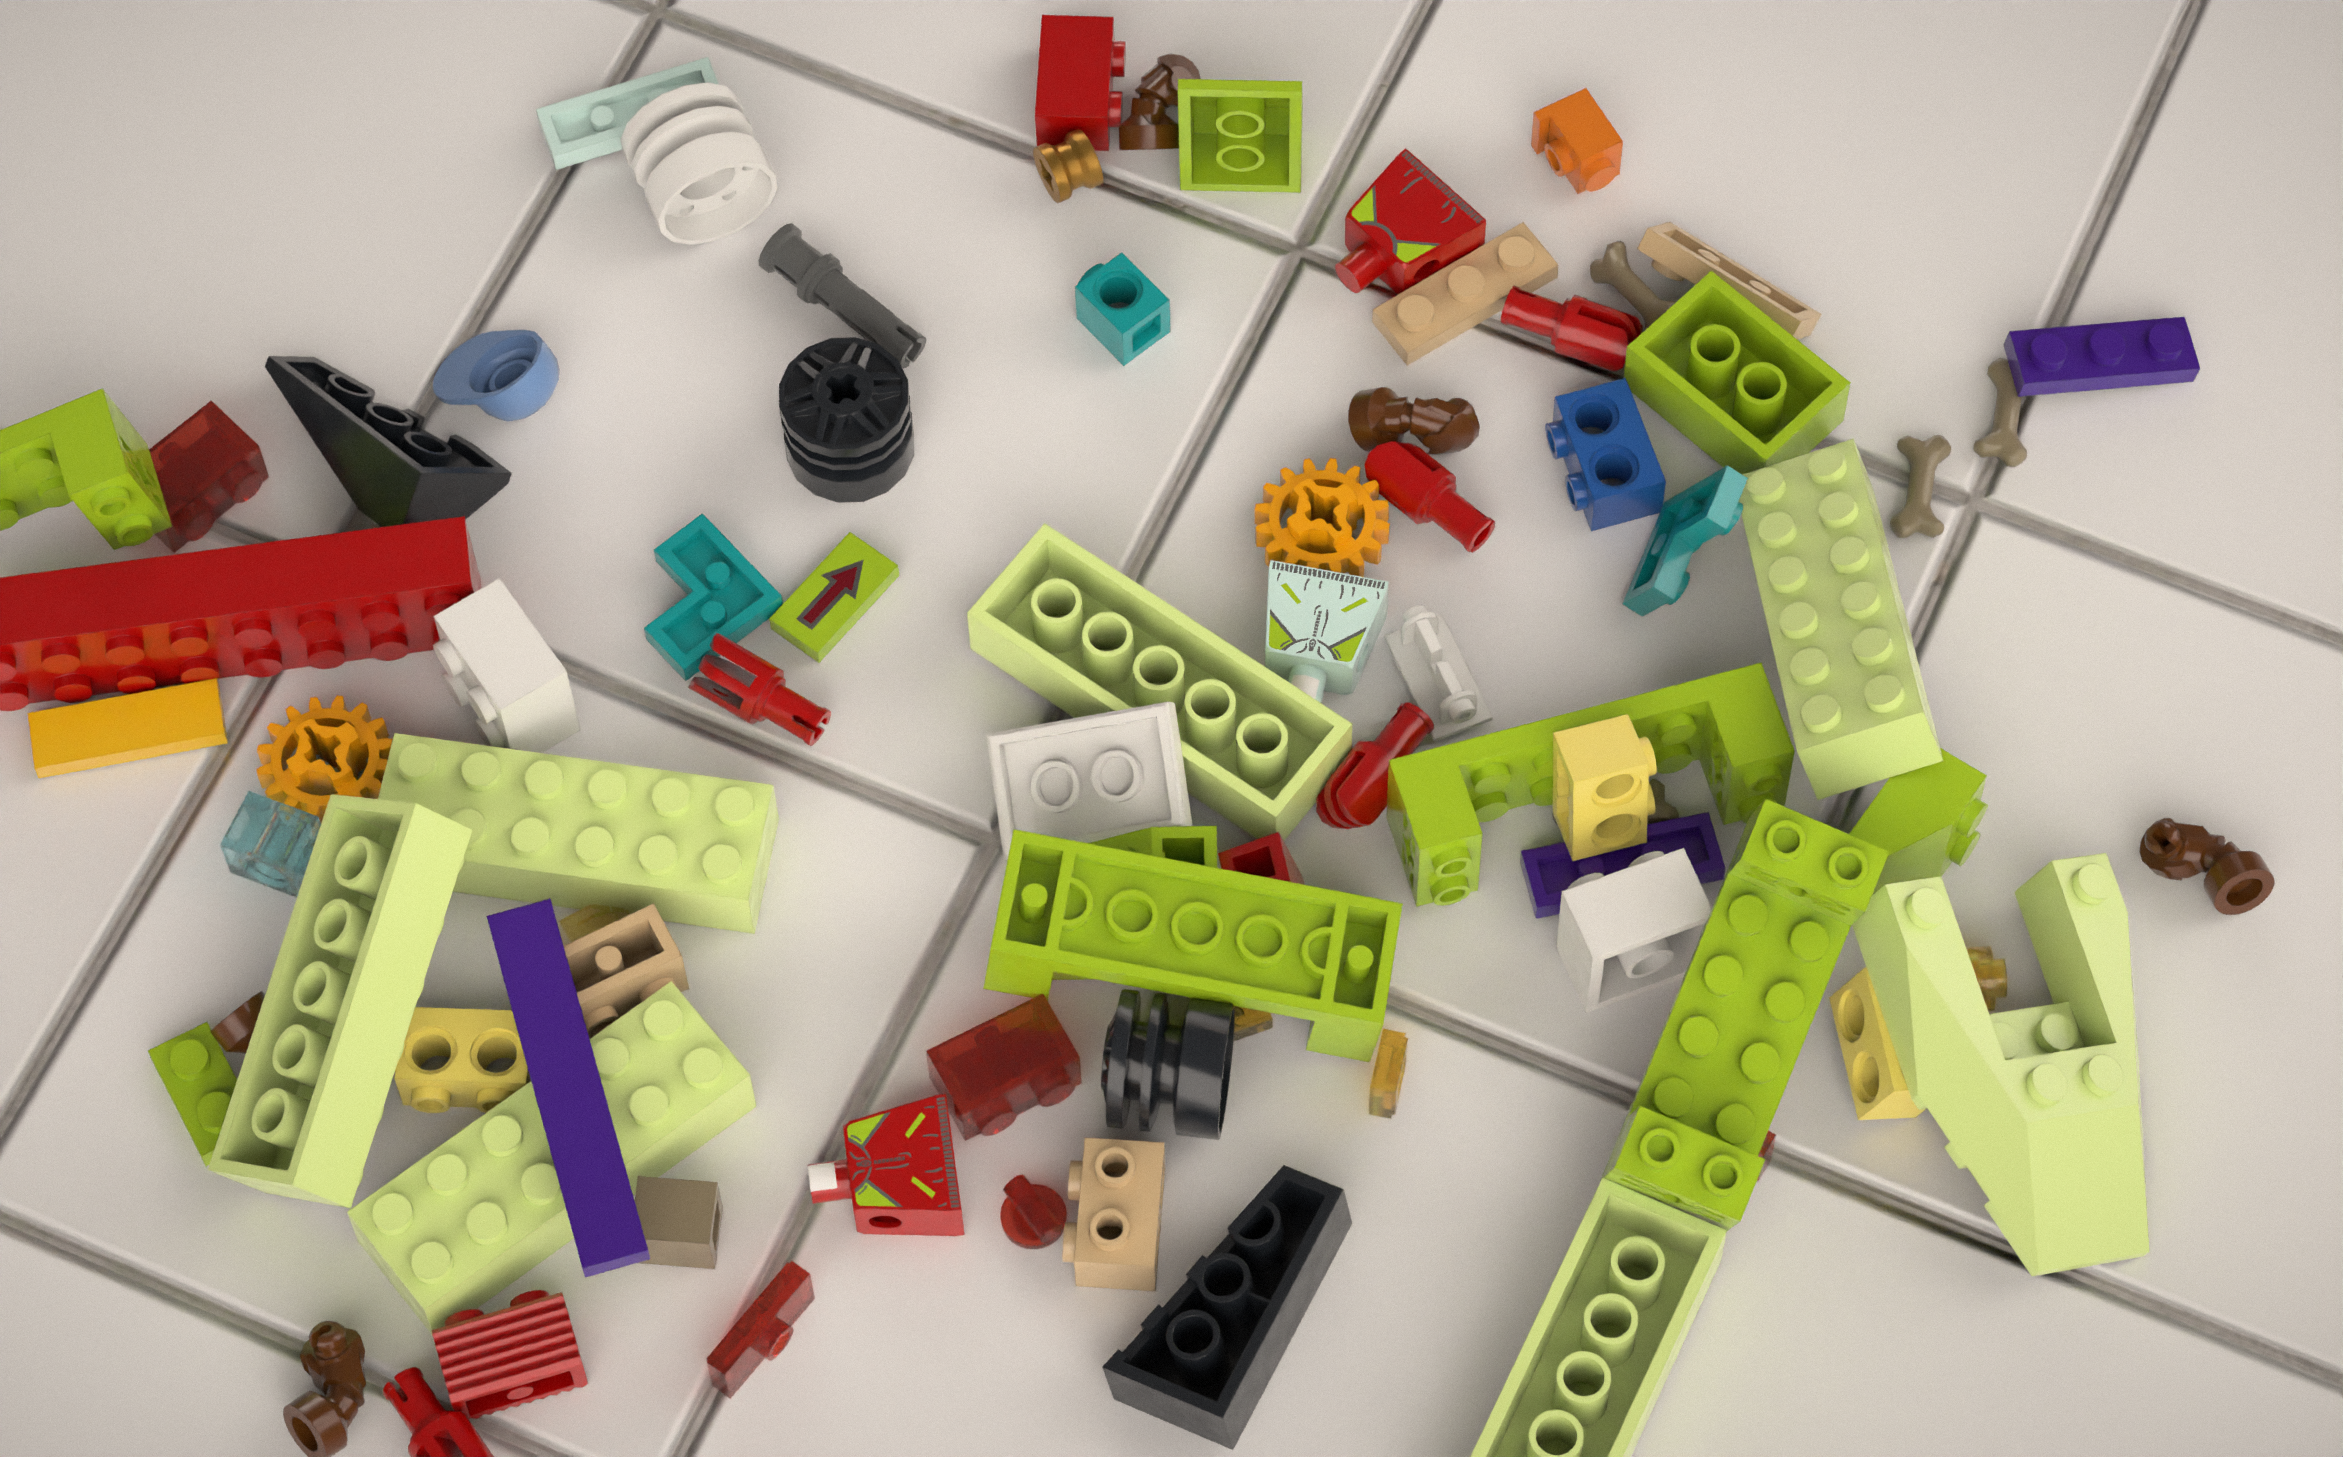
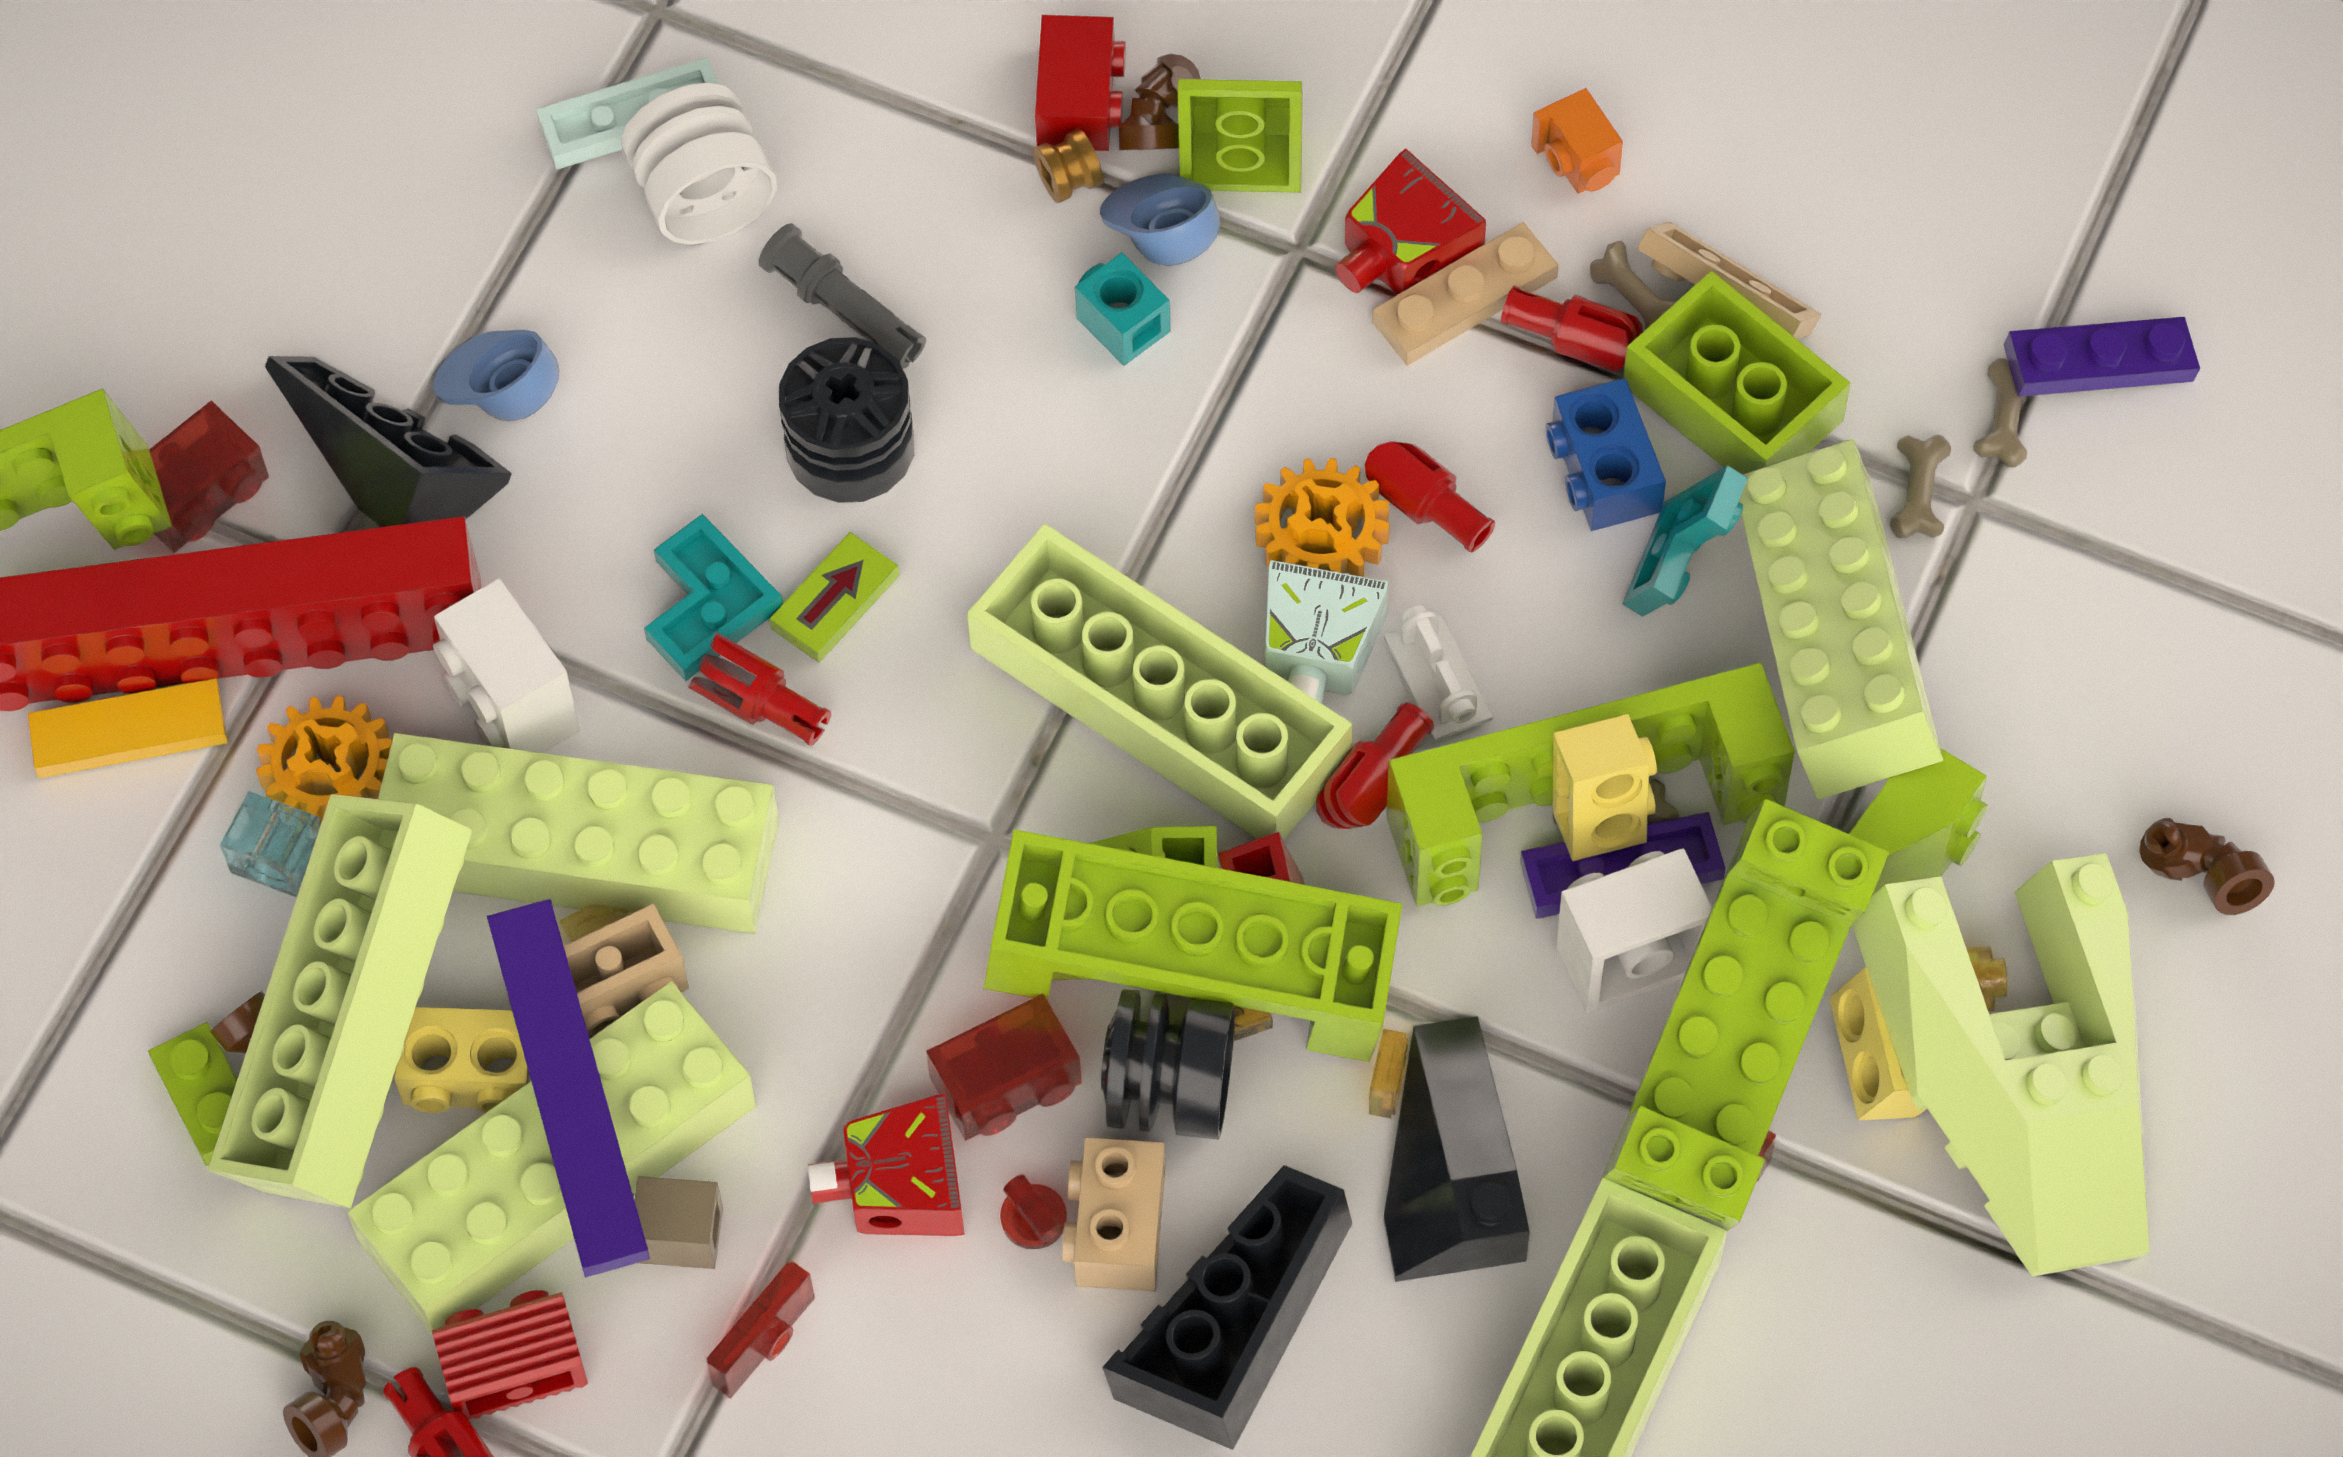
white tile [986,702,1193,861] -> none
reddish brown arm [1348,387,1480,454] -> none
none -> medium blue cap [1100,174,1220,266]
none -> black wedge [1383,1016,1530,1282]

